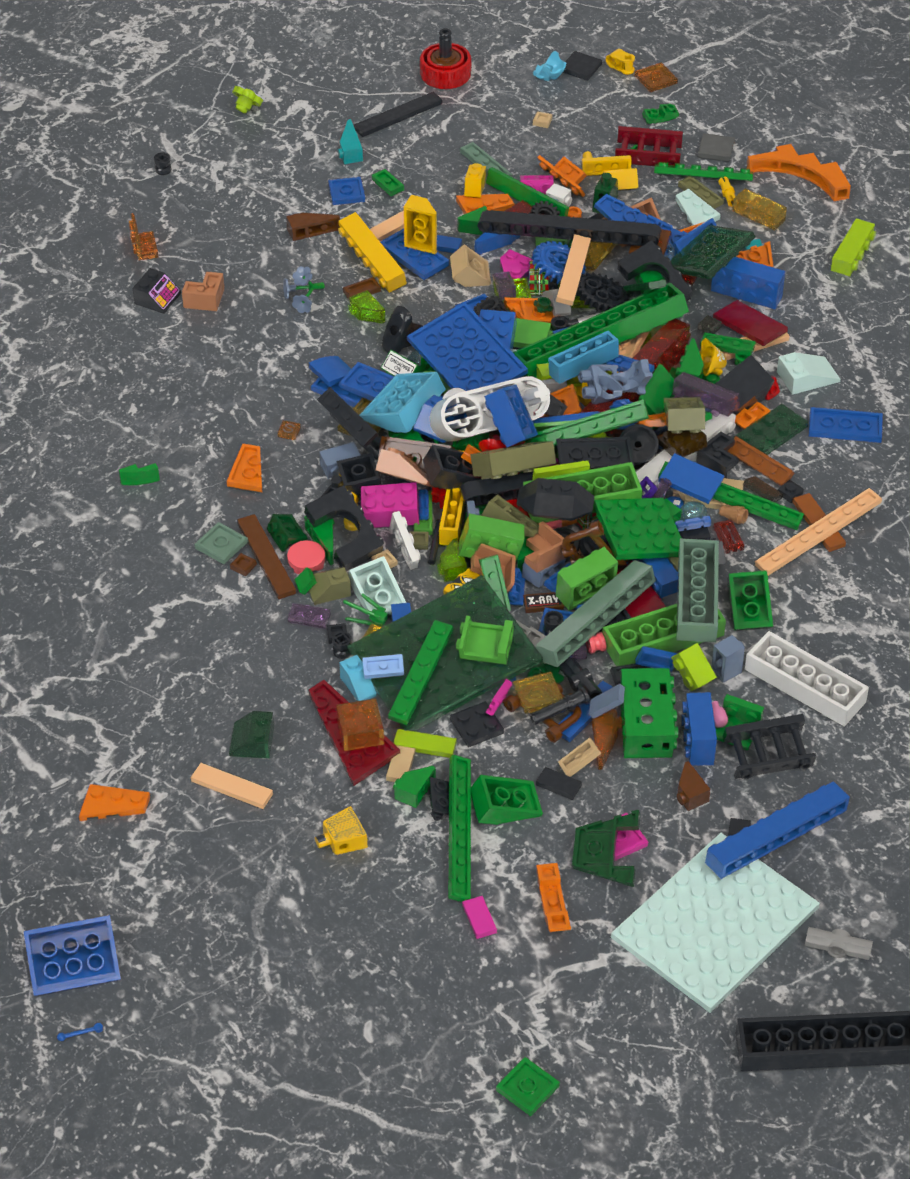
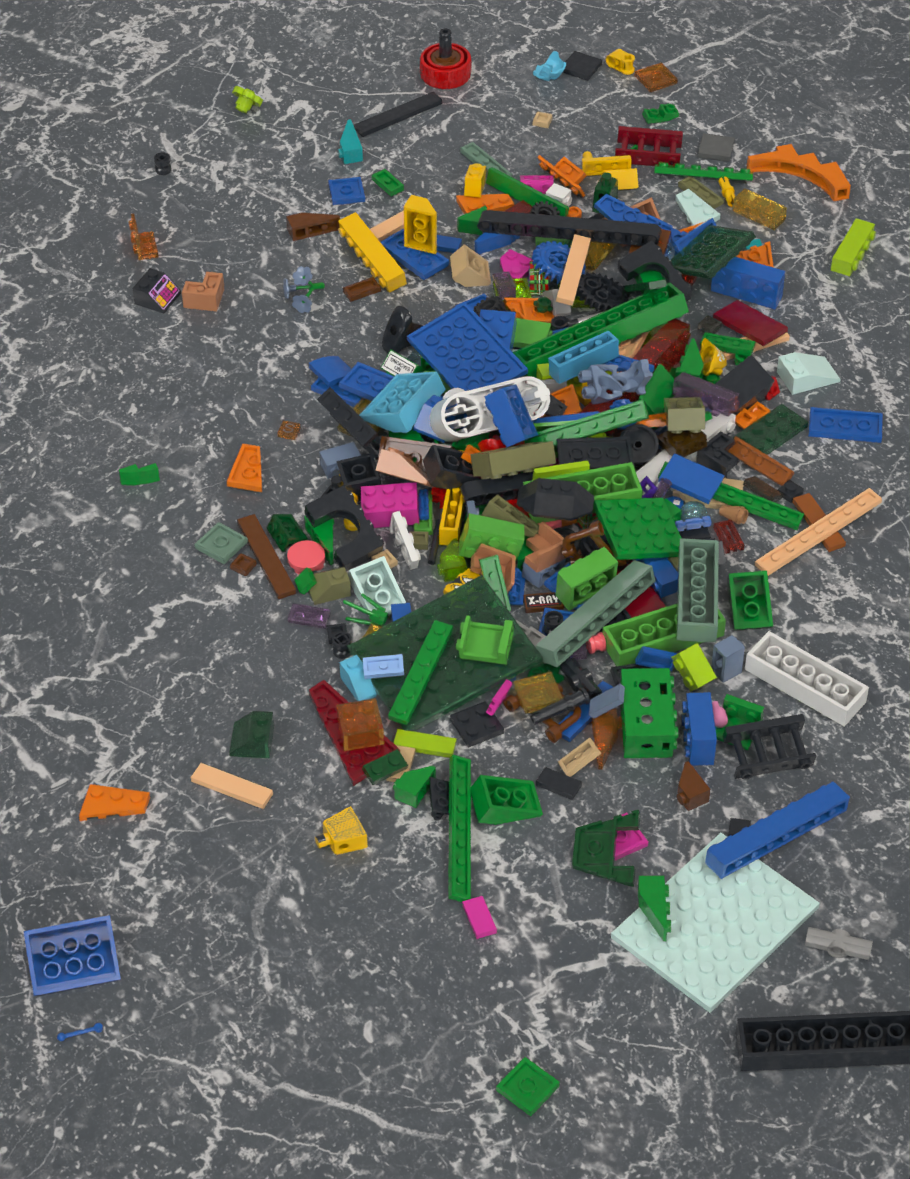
clear neon green slope [348,290,385,324] -> none
orange slope [536,863,571,932] -> none
none -> dark green plate [362,749,408,785]
none -> green slope [638,876,671,941]

